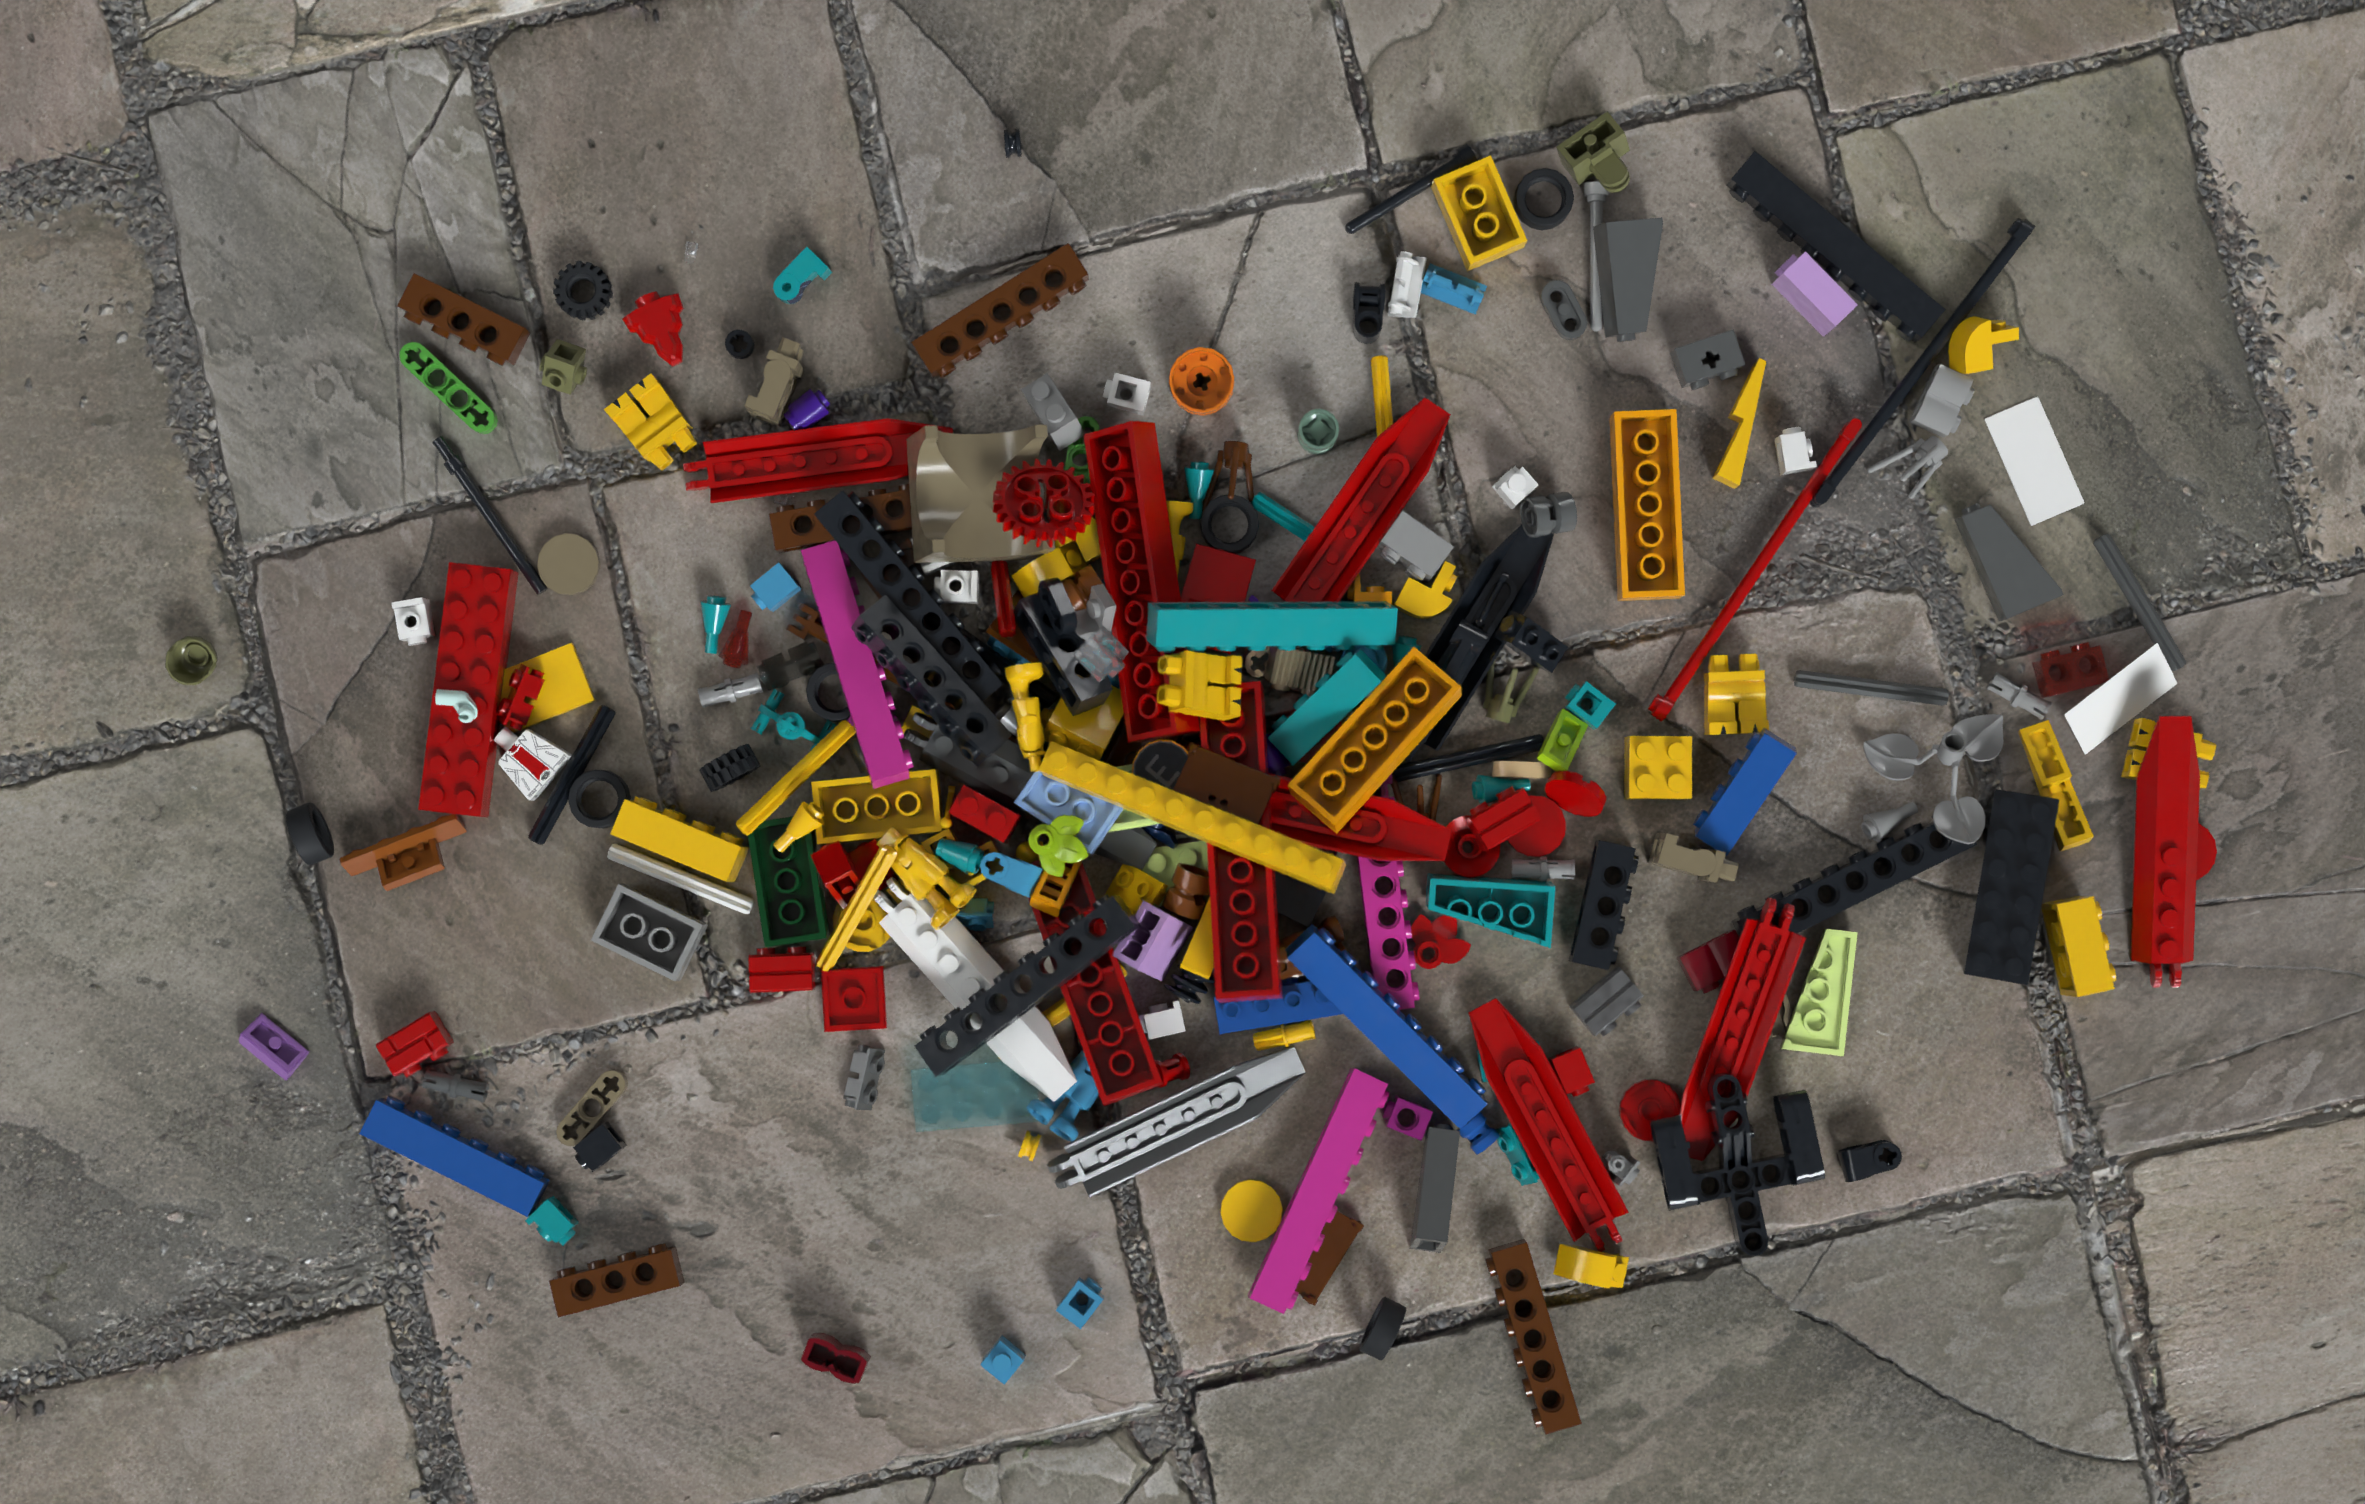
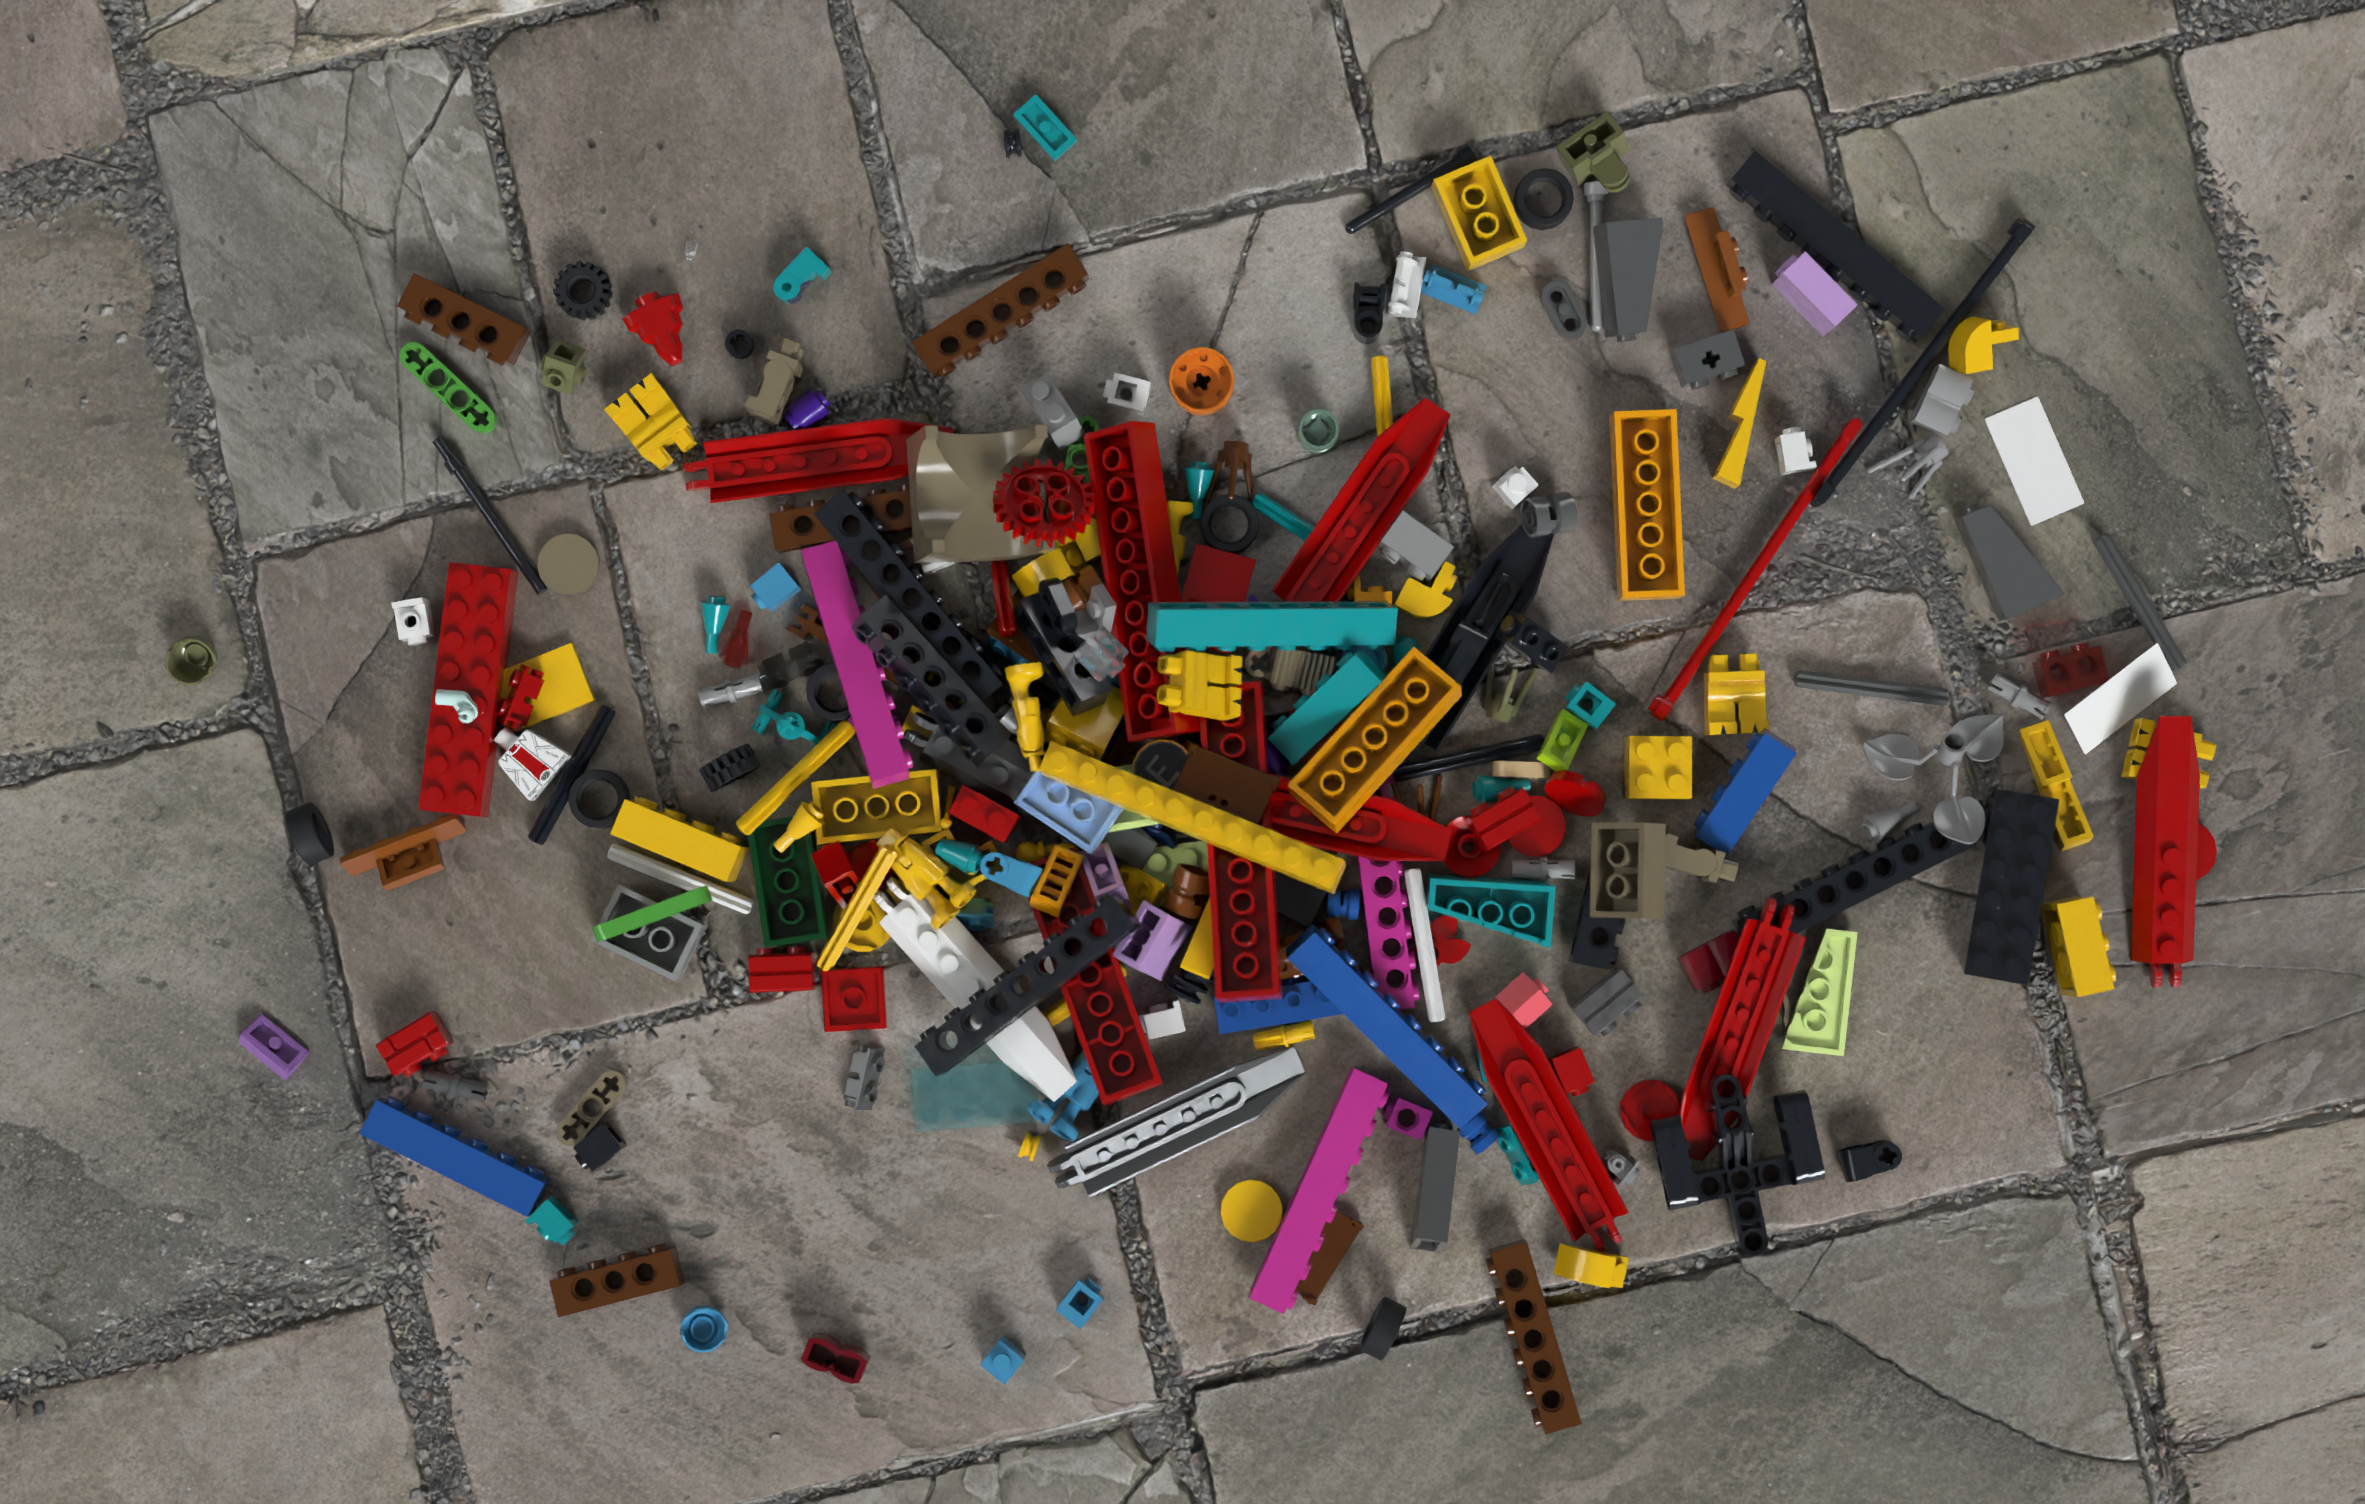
white brick [934,570,980,604] -> none
lime plate [1029,815,1089,877] -> none
red bush [1155,1052,1190,1088] -> none
none -> bright green beam [592,885,712,943]
none -> dark azure hair [680,1305,728,1353]
none -> teal plate [1013,94,1077,162]
none -> lavender brick [1079,842,1132,910]
none -> blue wheel [1326,888,1360,920]
none -> white axle [1404,868,1445,1022]
none -> coral brick [1496,972,1553,1029]
none -> dark tan brick [1590,823,1666,919]
none -> dark orange bracket [1684,207,1749,333]

